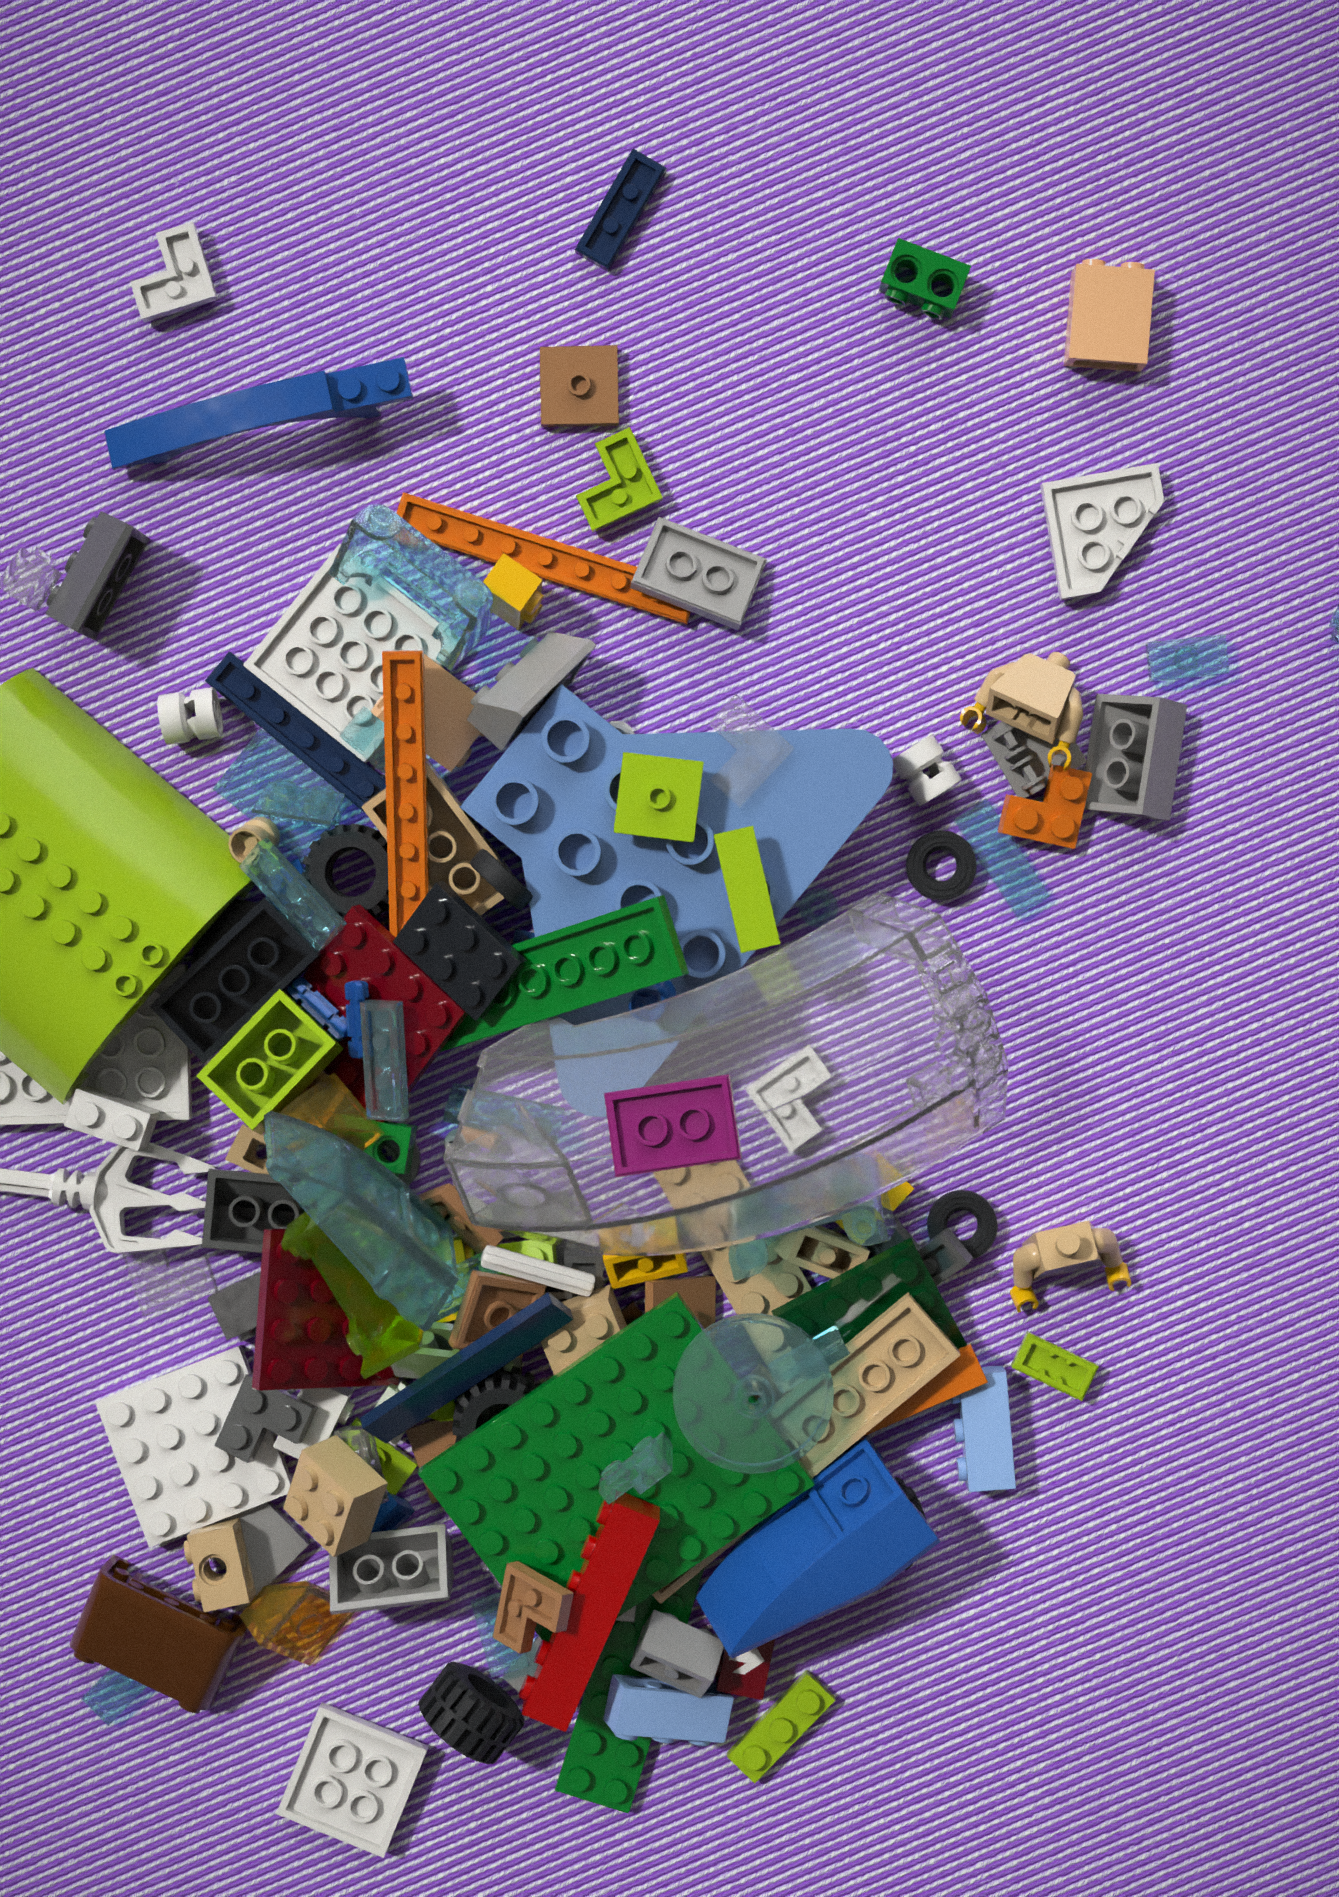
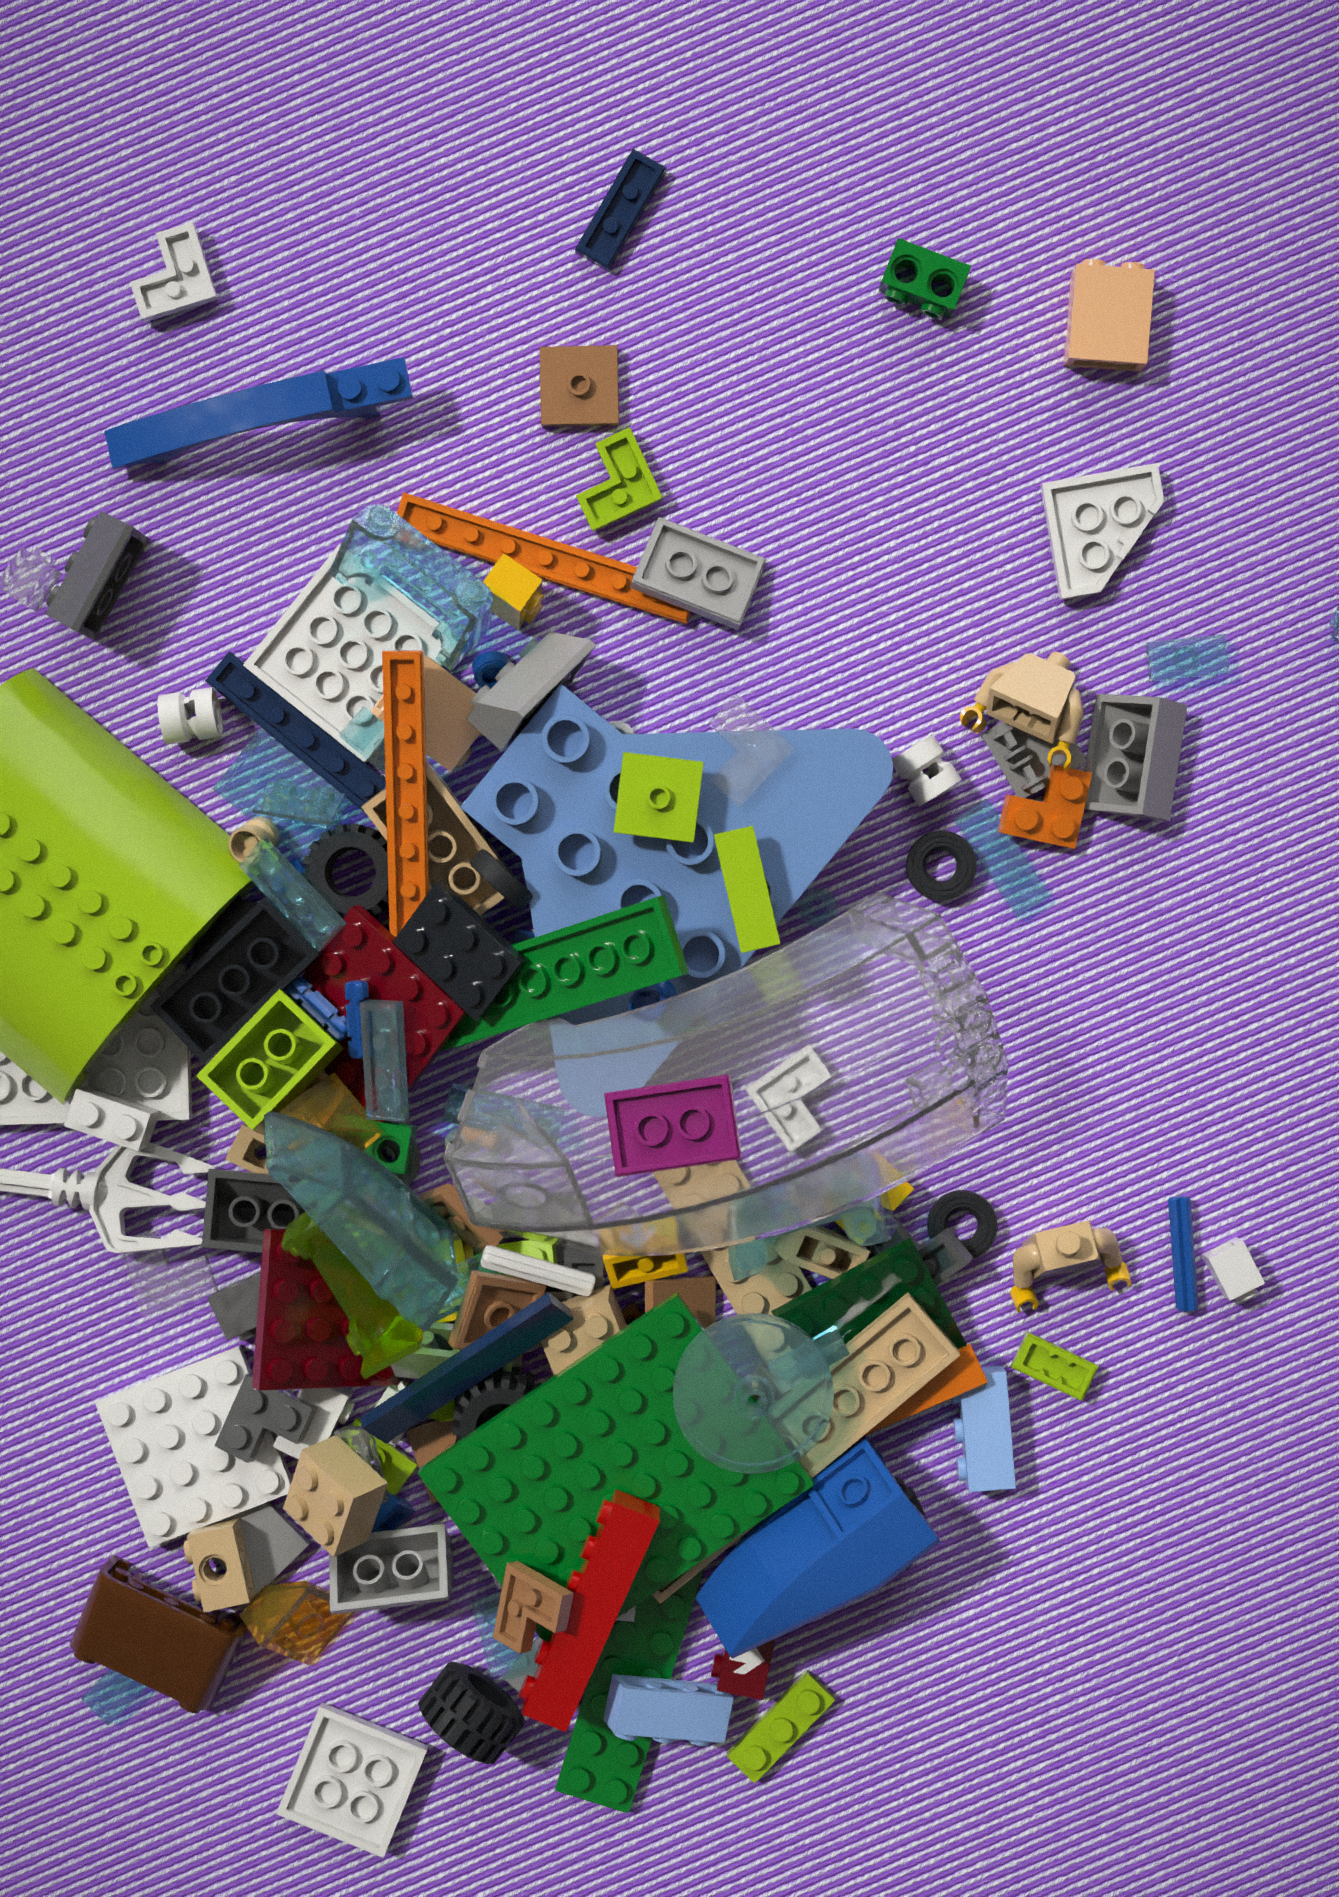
clear light blue plate [599,1432,673,1505] -> none
light grey brick [629,1610,724,1698] -> none
none -> blue tile [472,651,510,689]
none -> blue axle [1168,1196,1198,1312]
none -> white brick [1202,1237,1265,1302]

